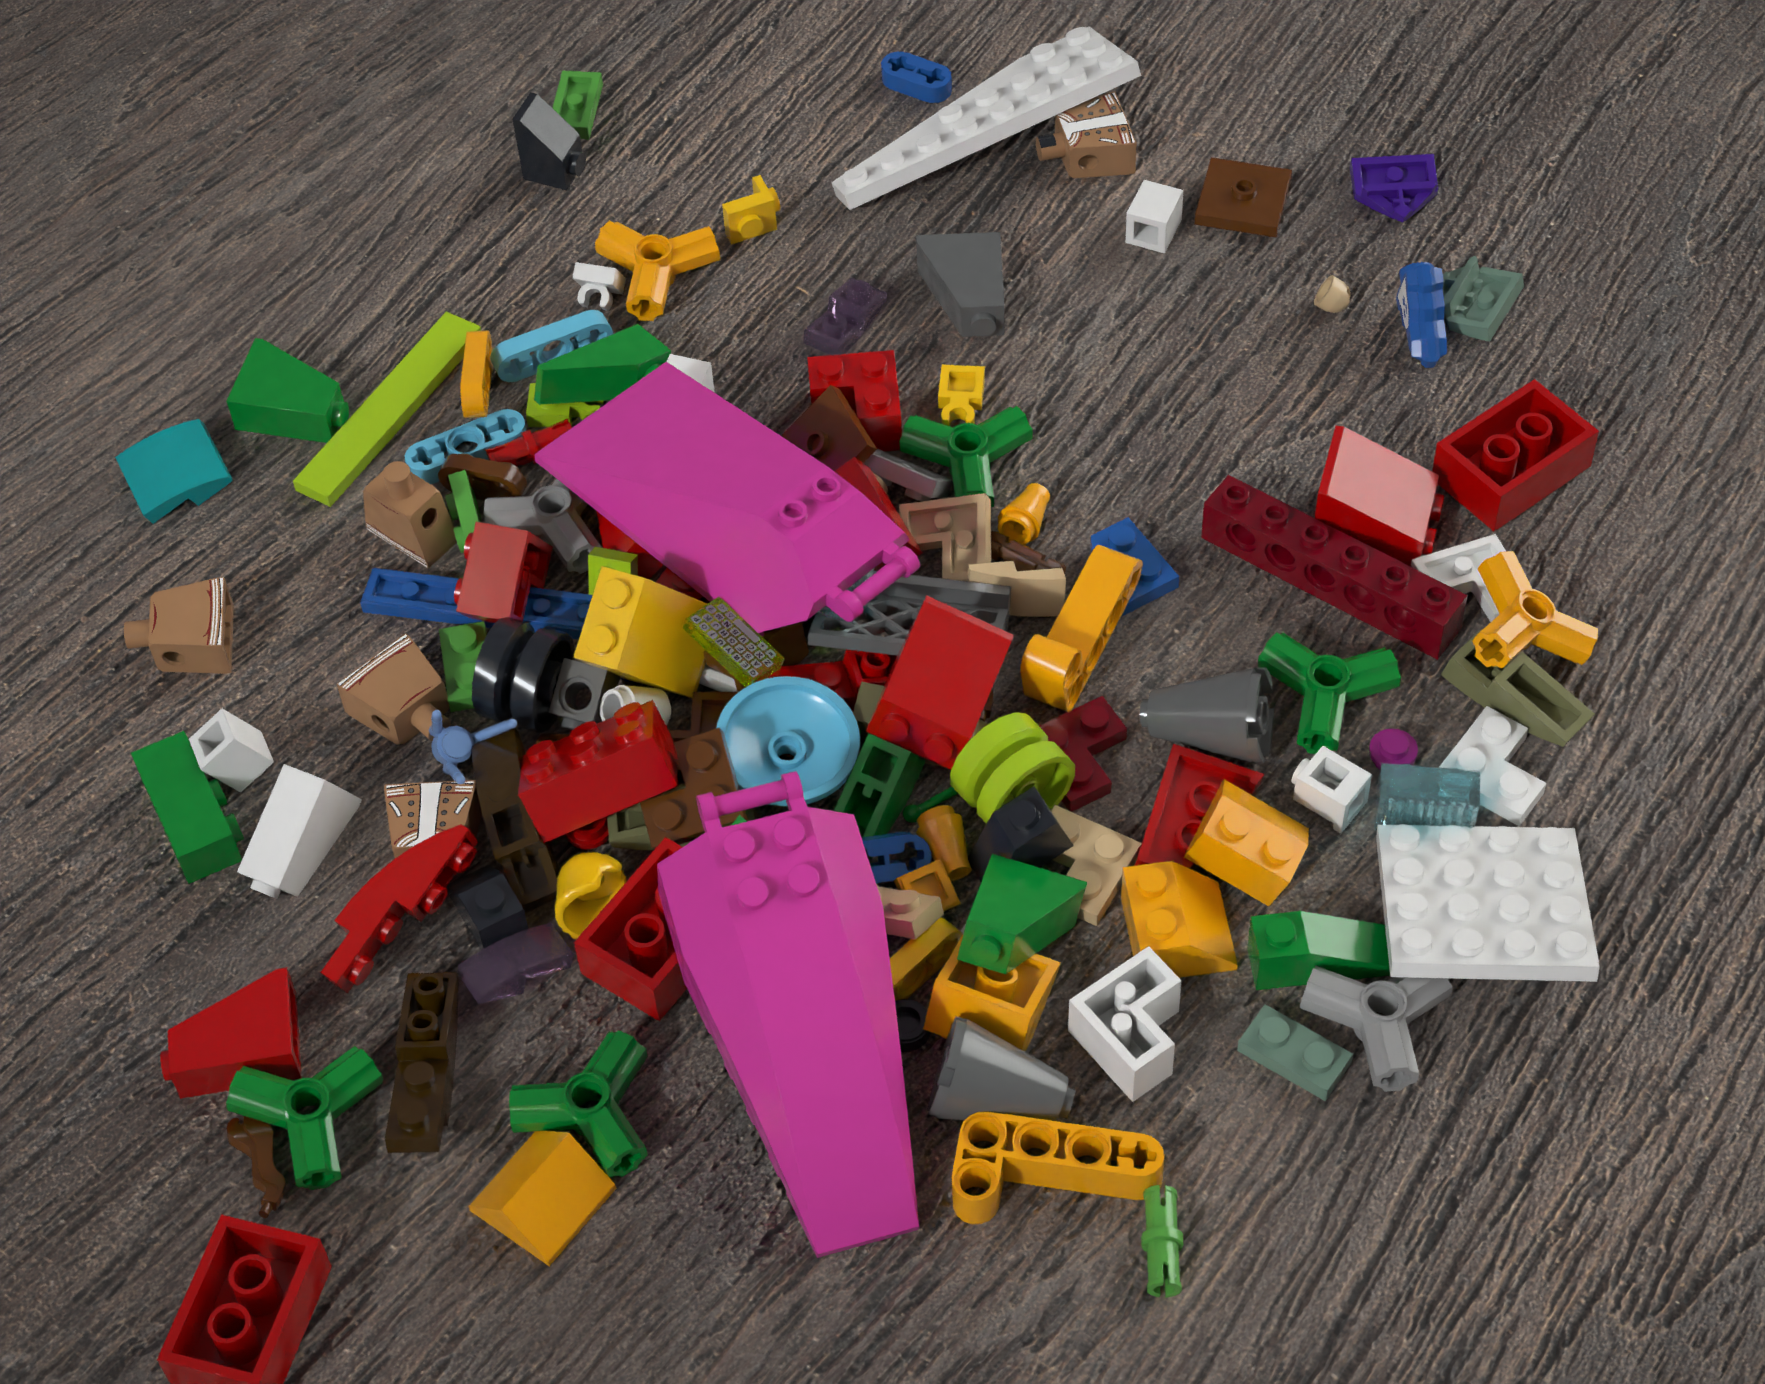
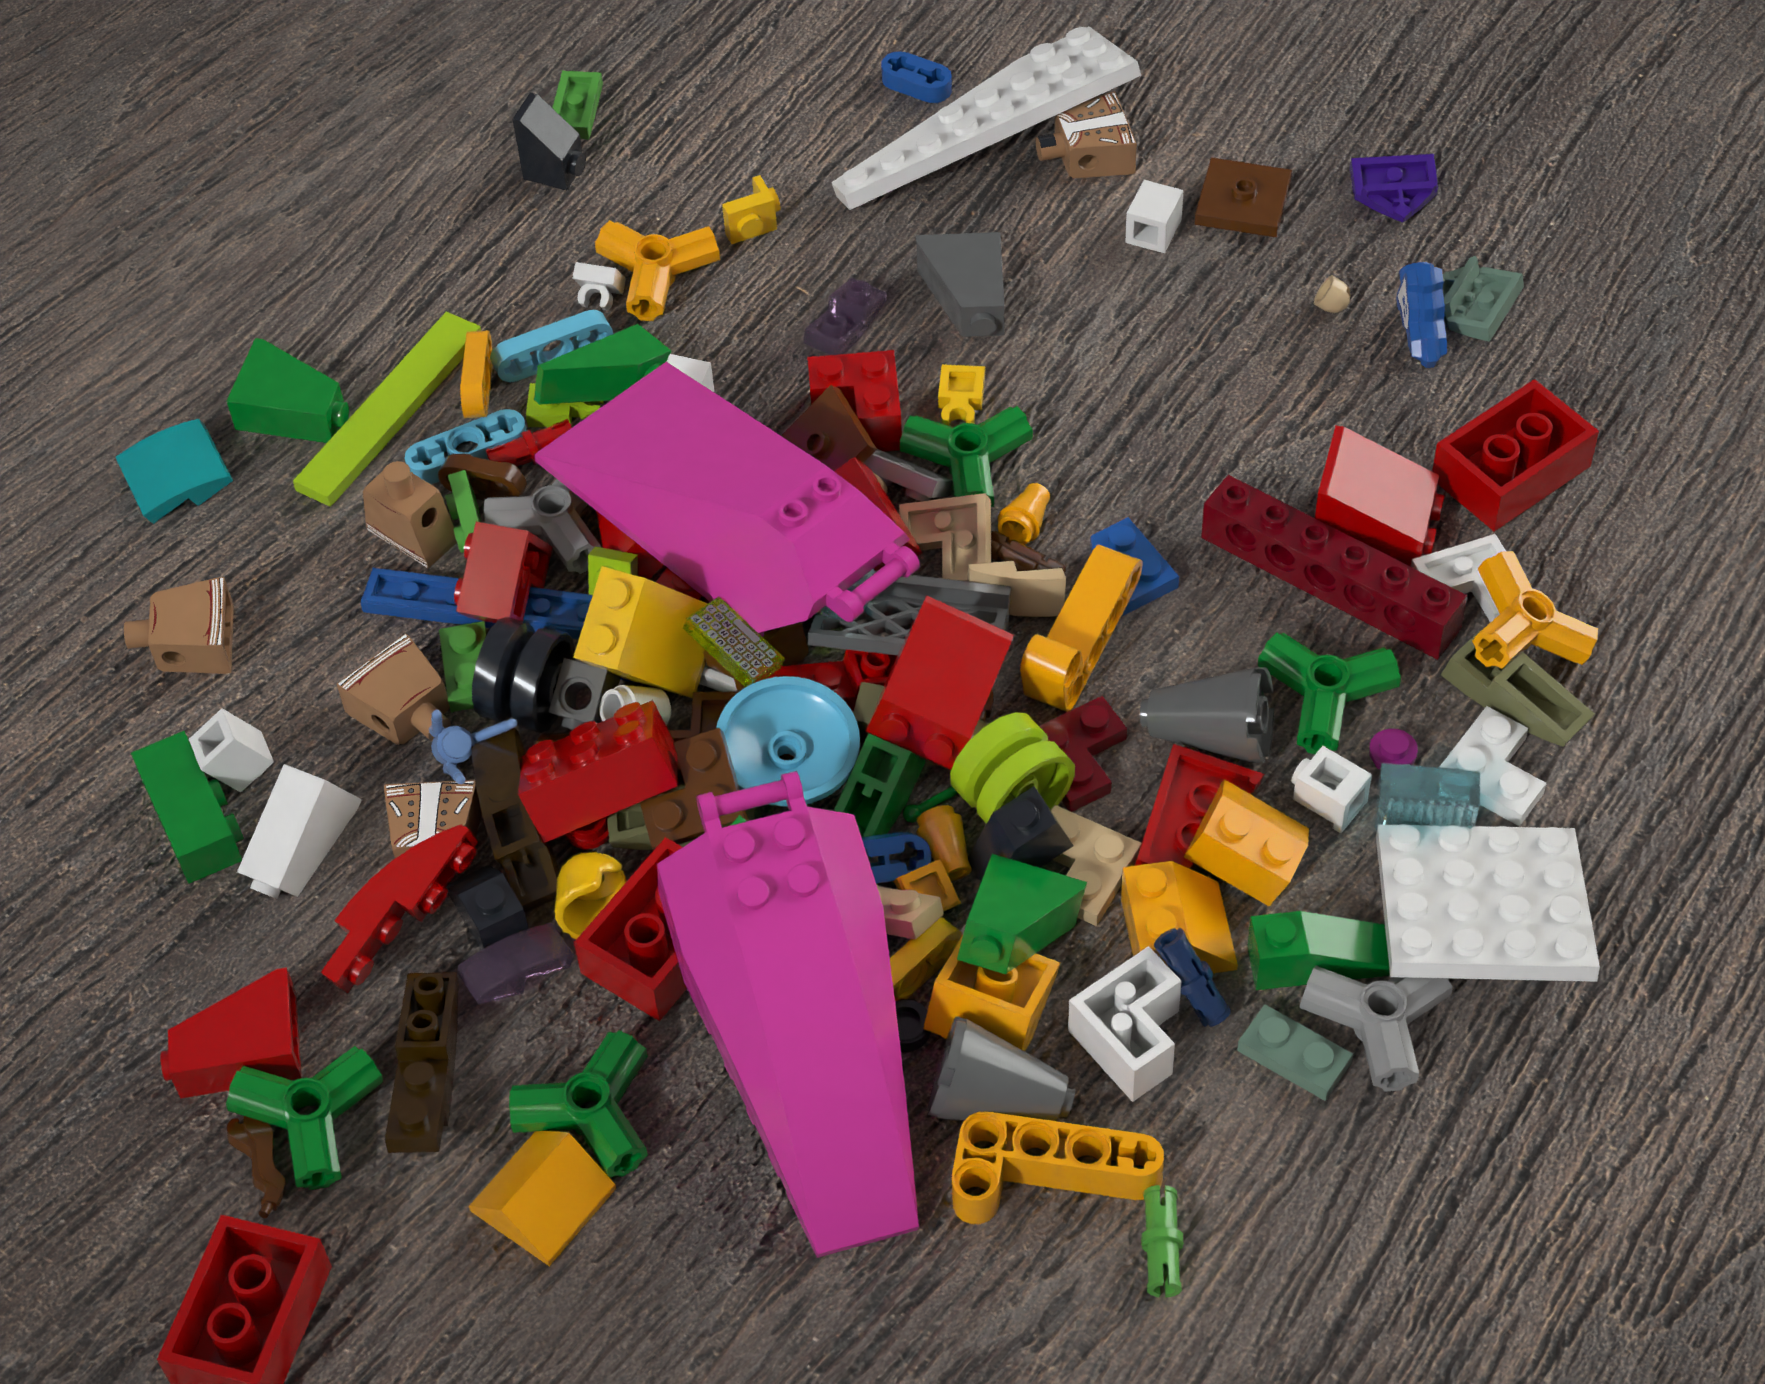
none -> dark blue pin [1154,928,1231,1027]

